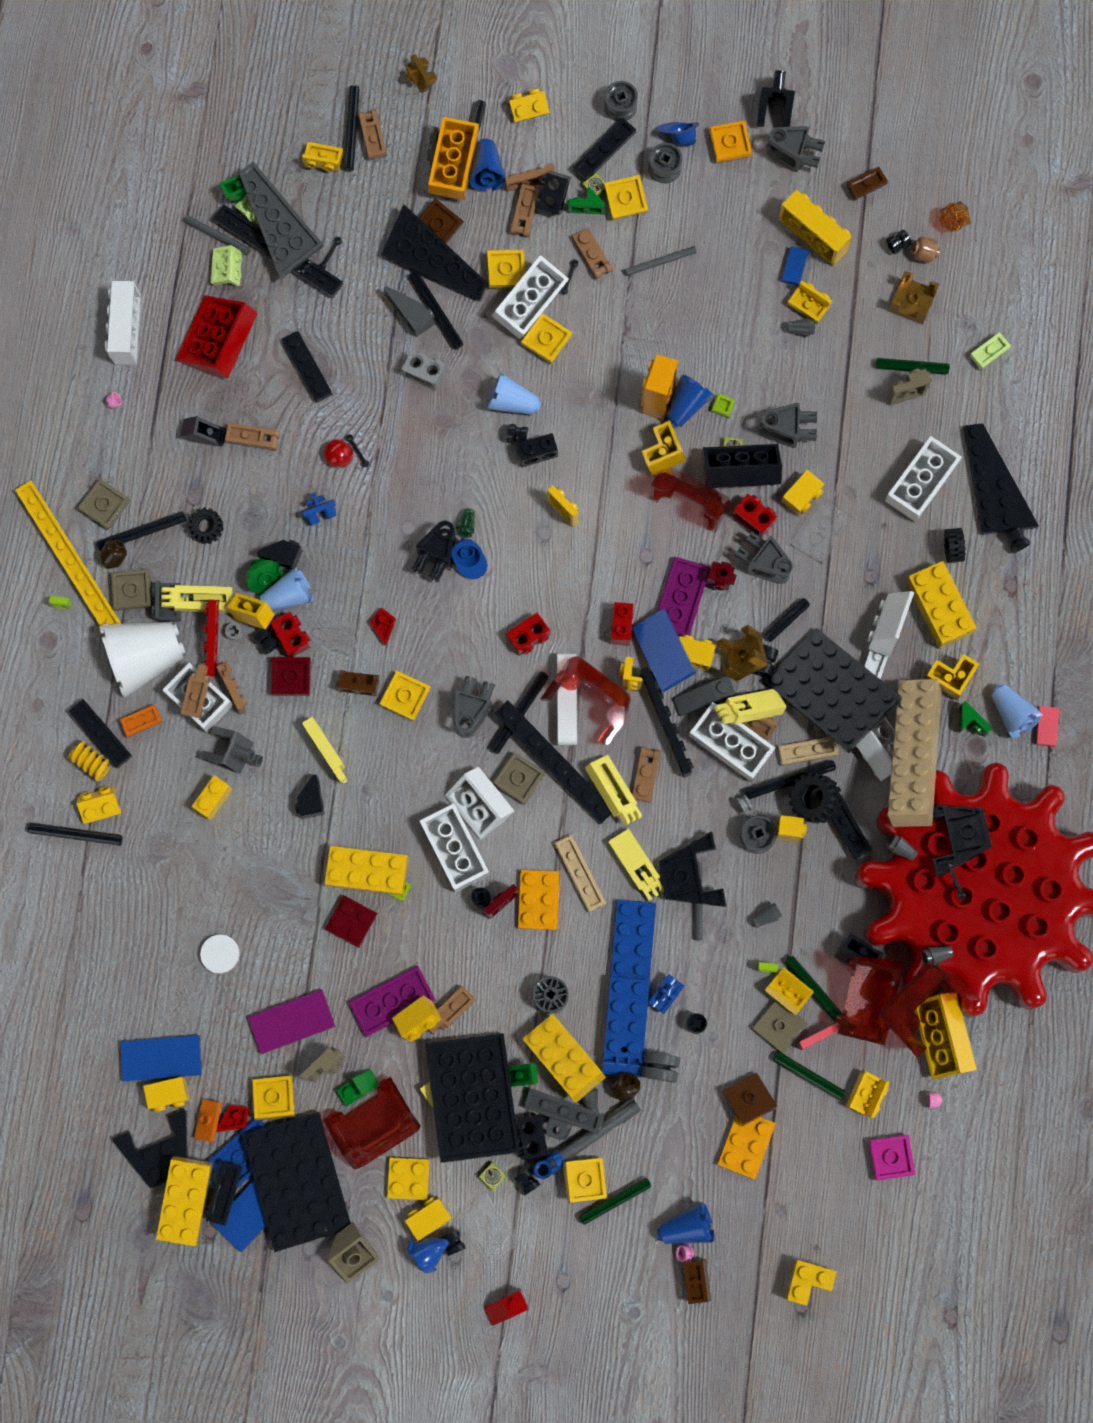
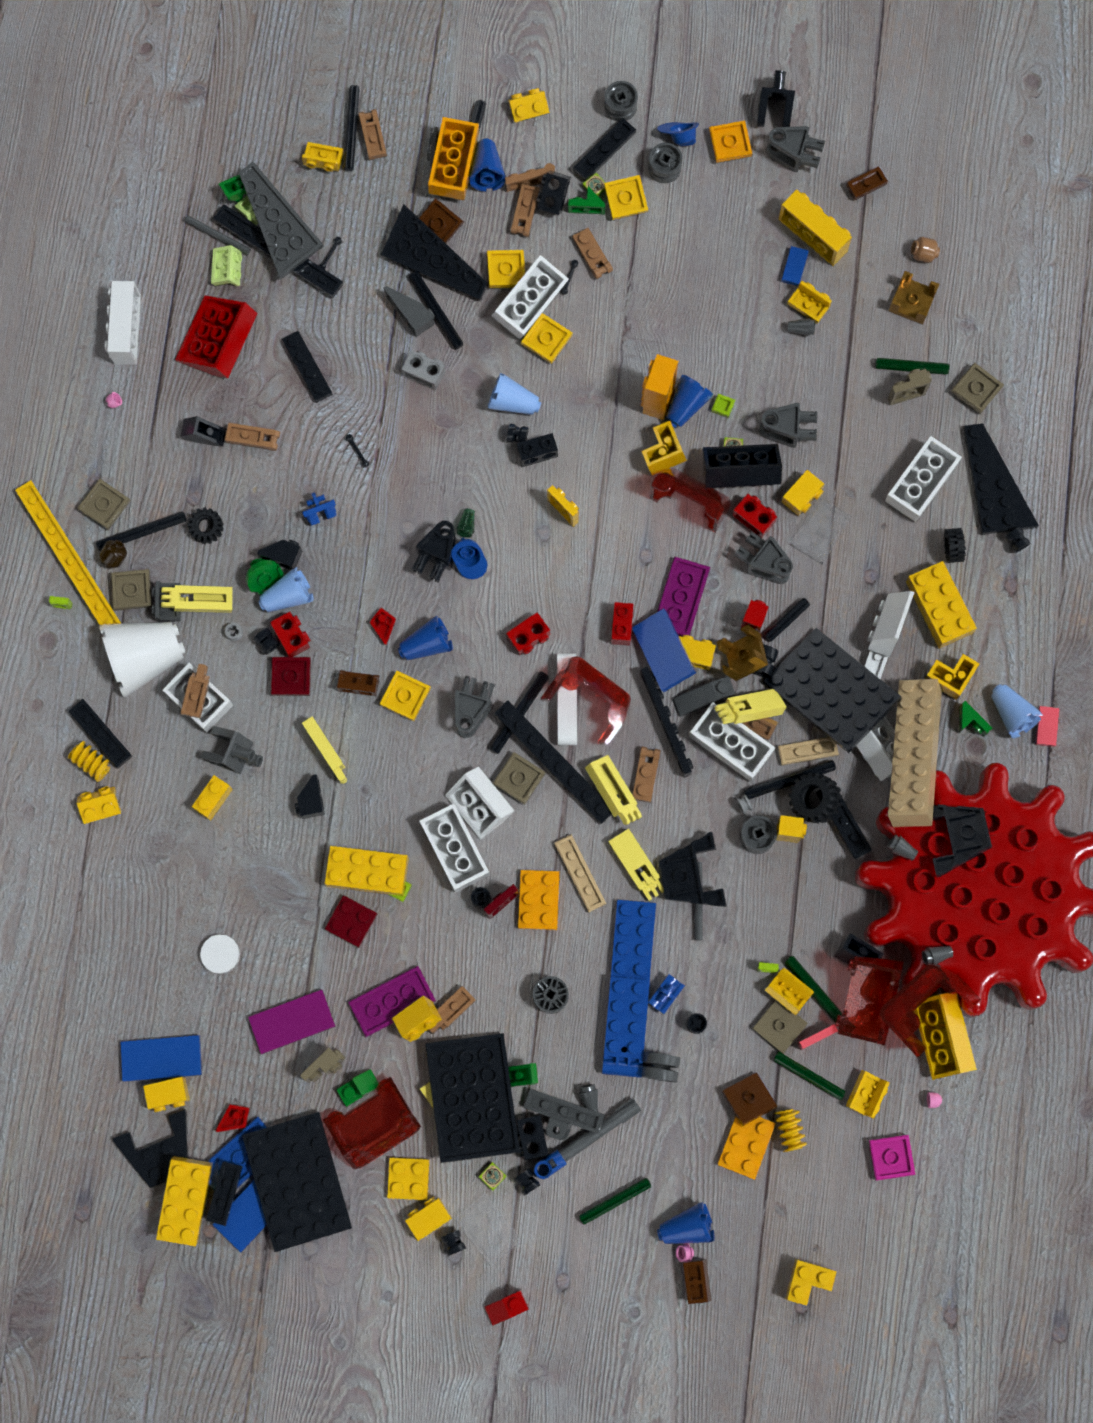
black axle [27,823,123,846] -> none
orange plate [120,704,163,738] -> none
orange plate [194,1099,222,1143] -> none
red plate [203,599,219,677] -> none
medium nougat hinge [216,661,247,714] -> none
yellow brick [227,593,275,630] -> none
yellow plate [252,1076,295,1120] -> none
red hair [323,439,354,468] -> none
dark tan slope [327,1222,380,1283] -> none
pearl gold hips [404,54,437,93] -> none
blue hat [407,1238,449,1273] -> none
yellow brick [523,1014,606,1104] -> none
yellow plate [563,1158,607,1203] -> none
dark brown head [611,1072,641,1102] -> none
yellow bracket [620,657,642,692] -> none
dark grey bar [625,246,697,276] -> none
dark red brick [707,561,737,591] -> none
dark grey cone [752,903,782,928] -> none
black wheel [886,229,912,254] -> none
clear orange brick [940,201,971,232] -> none
black hinge [945,862,966,899] -> none
yellowish green plate [970,332,1011,370] -> none
none -> blue cone [398,616,453,660]
none -> red brick [740,600,769,632]
none -> yellow piece [774,1109,807,1153]
none -> dark tan plate [951,362,1004,414]

